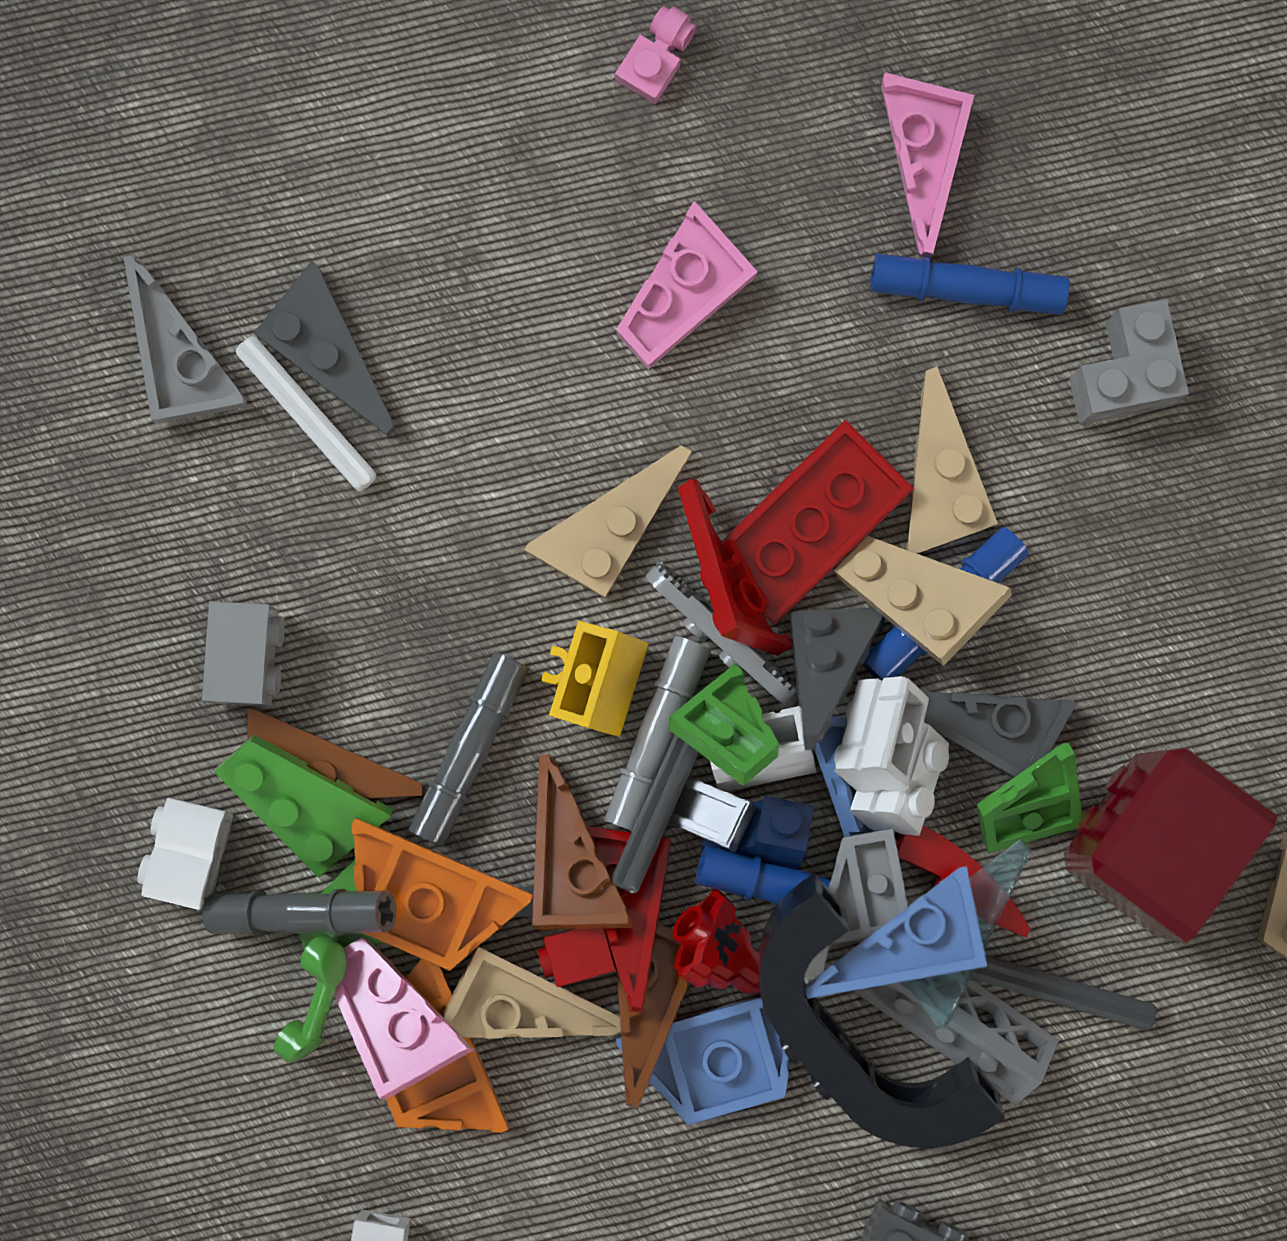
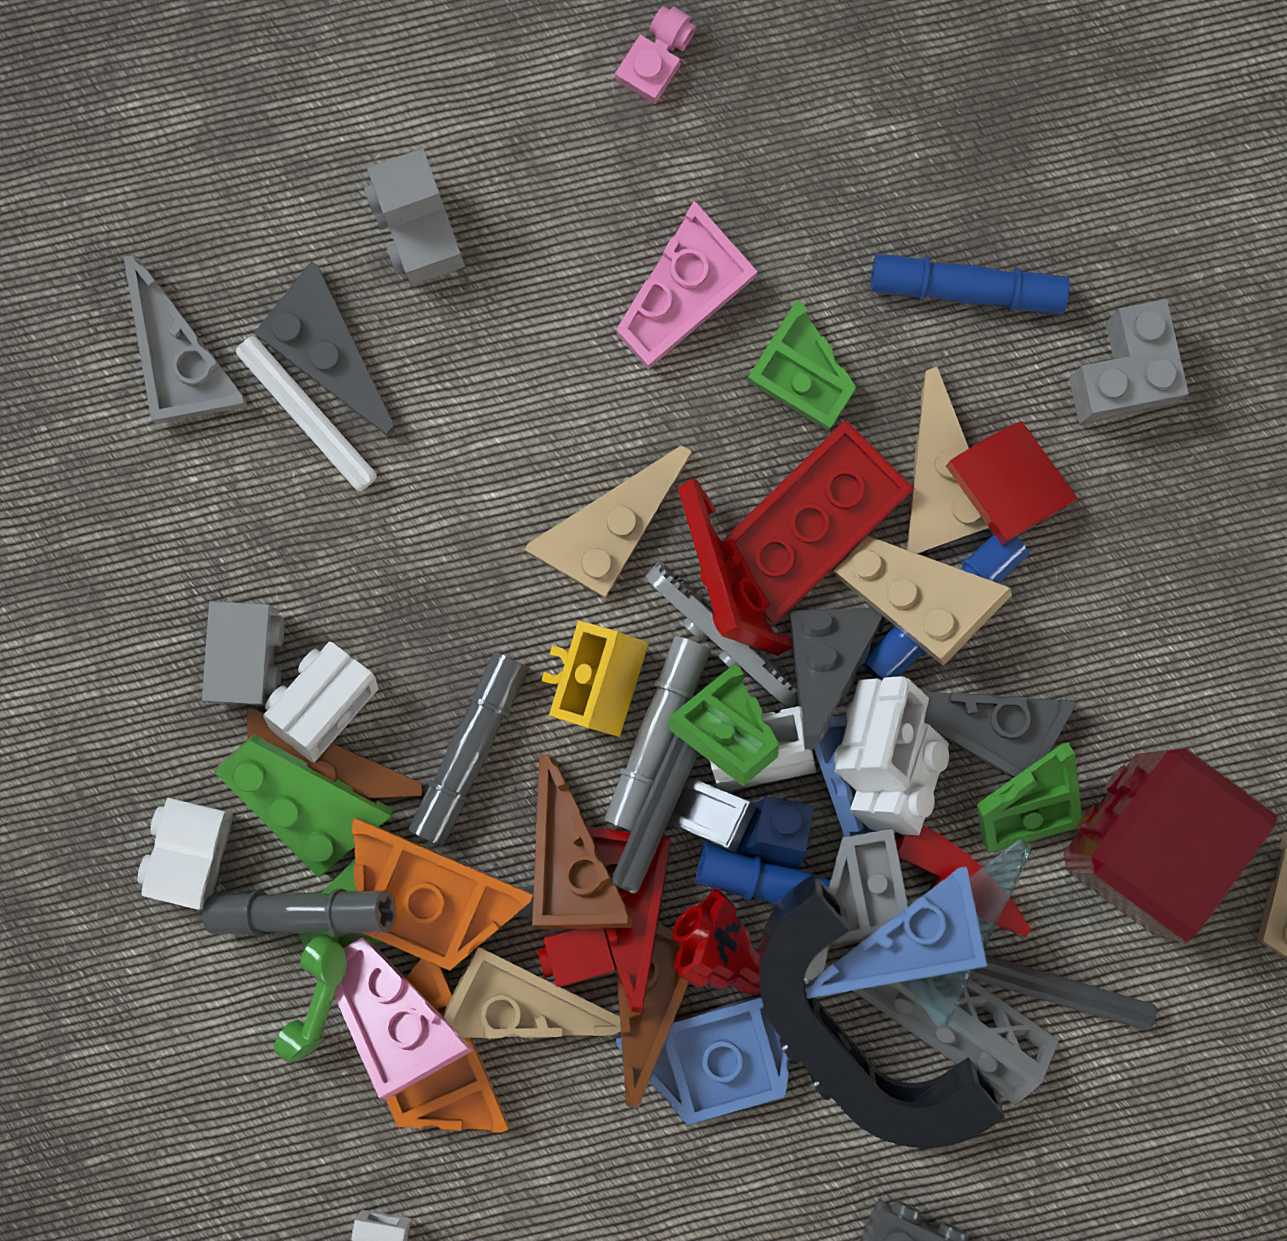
bright pink wing [881,73,974,259] -> none
none -> white brick [263,642,378,763]
none -> light grey brick [364,148,465,286]
none -> bright green wing [747,300,856,432]
none -> red slope [946,421,1078,546]

